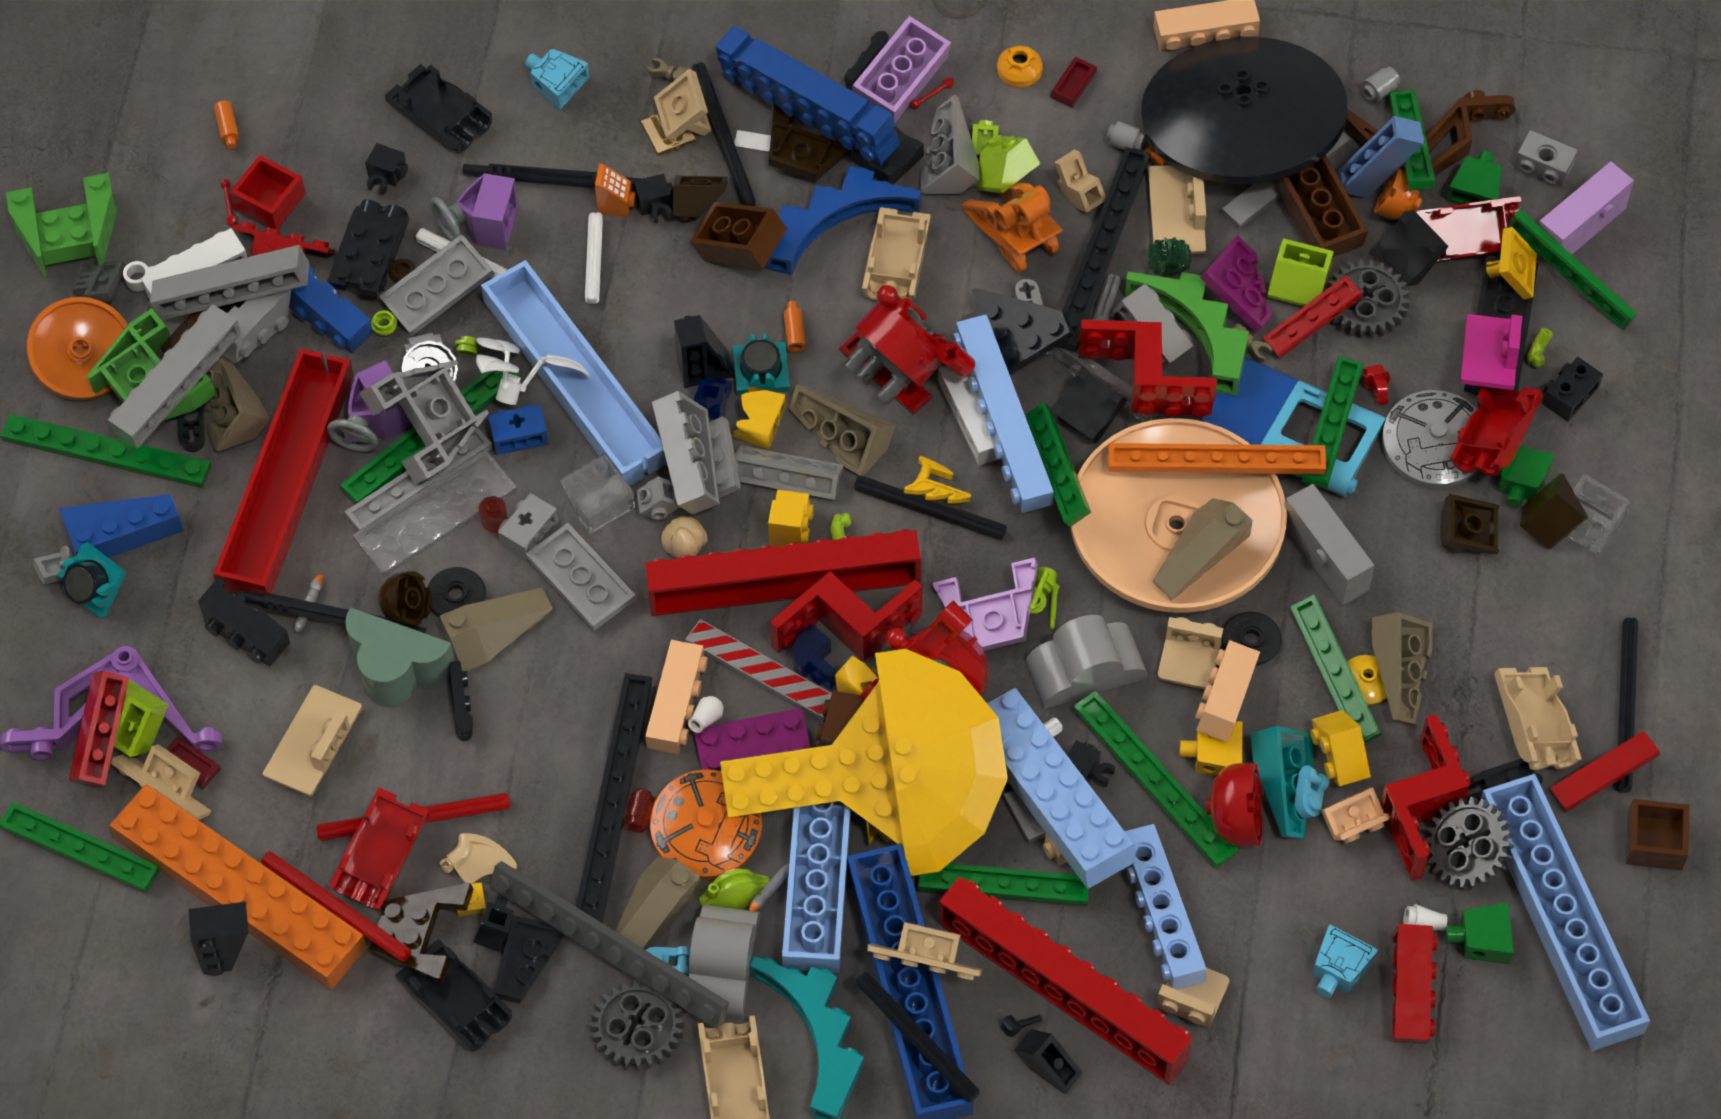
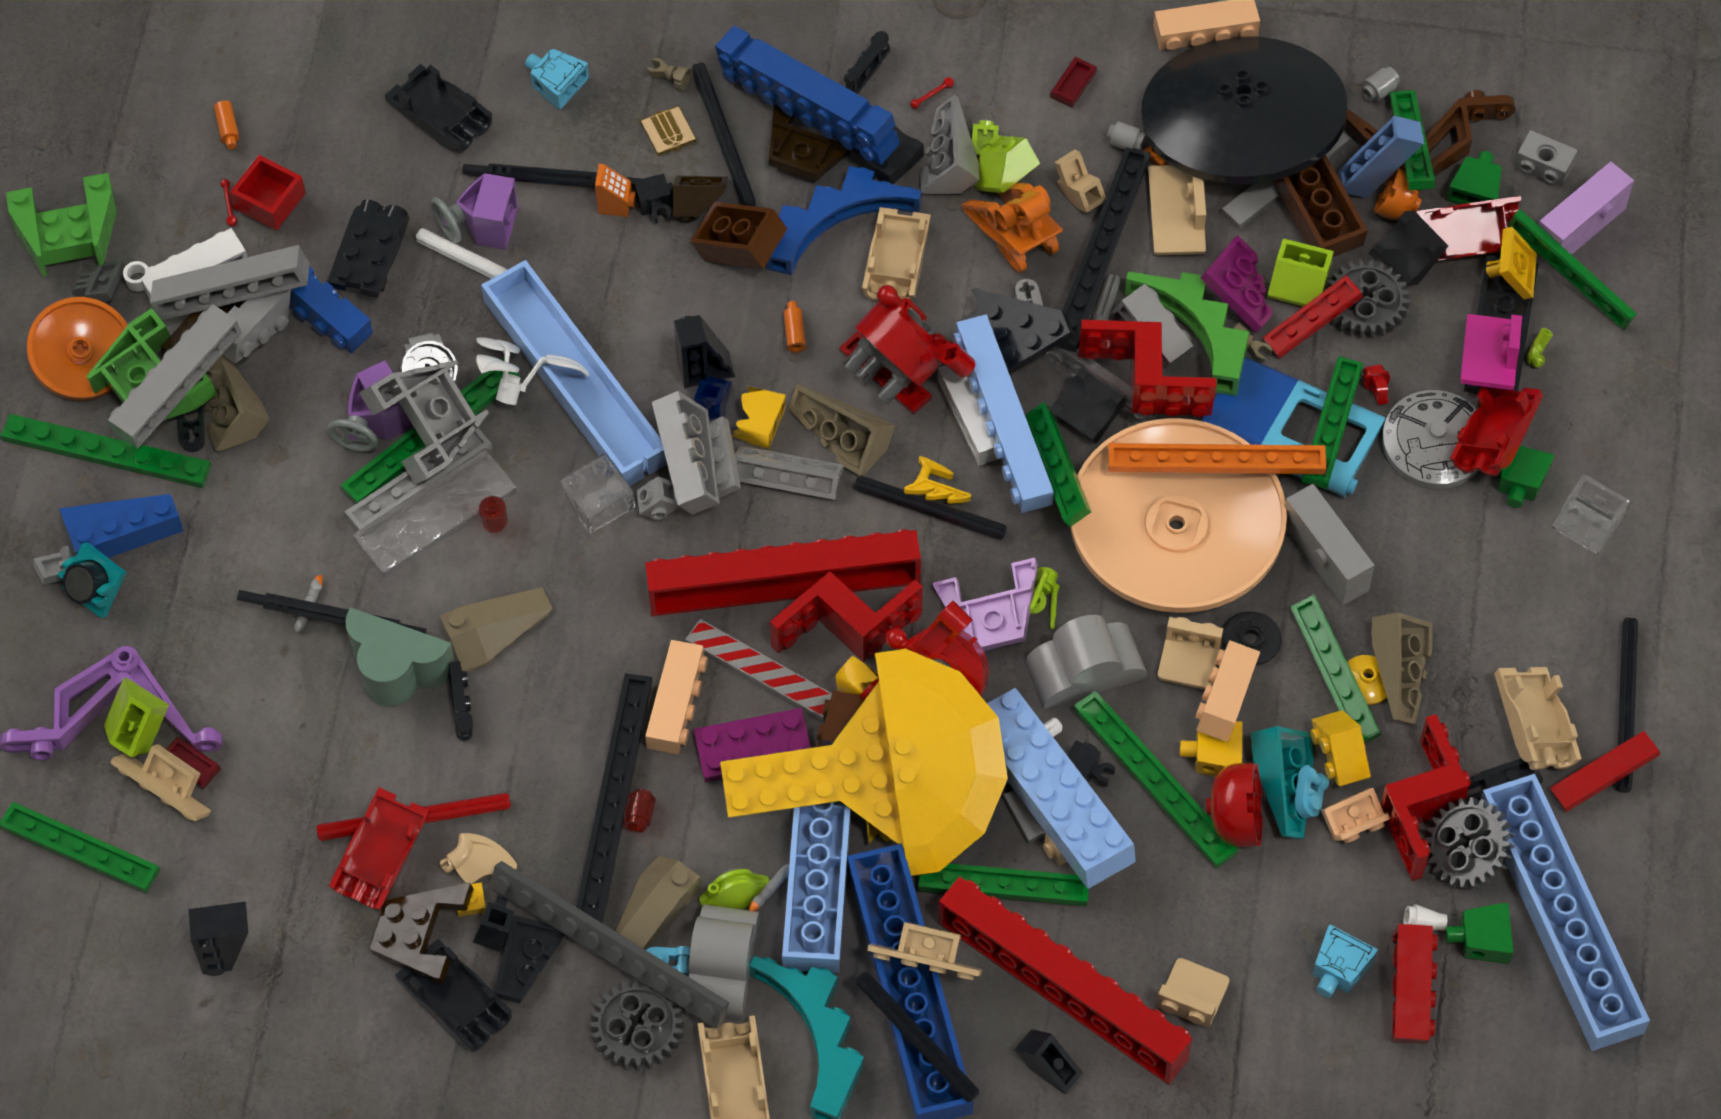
red brick [68,670,129,787] -> none
orange brick [109,784,367,990] -> none
black wedge [198,577,290,667] -> none
red piece [213,348,354,595] -> none
red bracket [231,221,336,257] -> none
red axle [261,851,412,962] -> none
tan bracket [263,685,362,797] -> none
black brick [365,143,408,195] -> none
lime plate [371,310,398,336] -> none
dark brown cylinder [378,571,432,626] -> none
light grey plate [379,234,494,337] -> none
dark brown tile [389,259,415,284] -> none
black wheel [427,567,486,617] -> none
lime plate [455,336,481,357] -> none
blue brick [488,405,549,455] -> none
light grey brick [498,493,558,561] -> none
light grey plate [526,523,636,631] -> none
white axle [585,212,603,304] -> none
orange dish [650,769,762,880] -> none
tan bracket [654,69,712,140] -> none
tan hair [661,516,707,558] -> none
white cone [688,696,724,733] -> none
piece [733,333,790,395] -> none
white sticker [734,130,771,152] -> none
yellow brick [768,490,814,547] -> none
clear blue brick [792,623,837,690] -> none
lime arm [830,513,851,540] -> none
lavender brick [852,16,951,123] -> none
light orange piece [997,45,1043,88] -> none
black hand [1000,1015,1042,1037] -> none
light blue brick [1125,824,1207,990] -> none
clear green gear [1147,237,1191,277] -> none
dark tan wedge [1153,498,1253,600] -> none
dark brown slope [1440,494,1499,555] -> none
dark brown slope [1520,473,1588,549] -> none
black brick [1542,356,1603,422] -> none
reddish brown piece [1626,799,1689,870] -> none

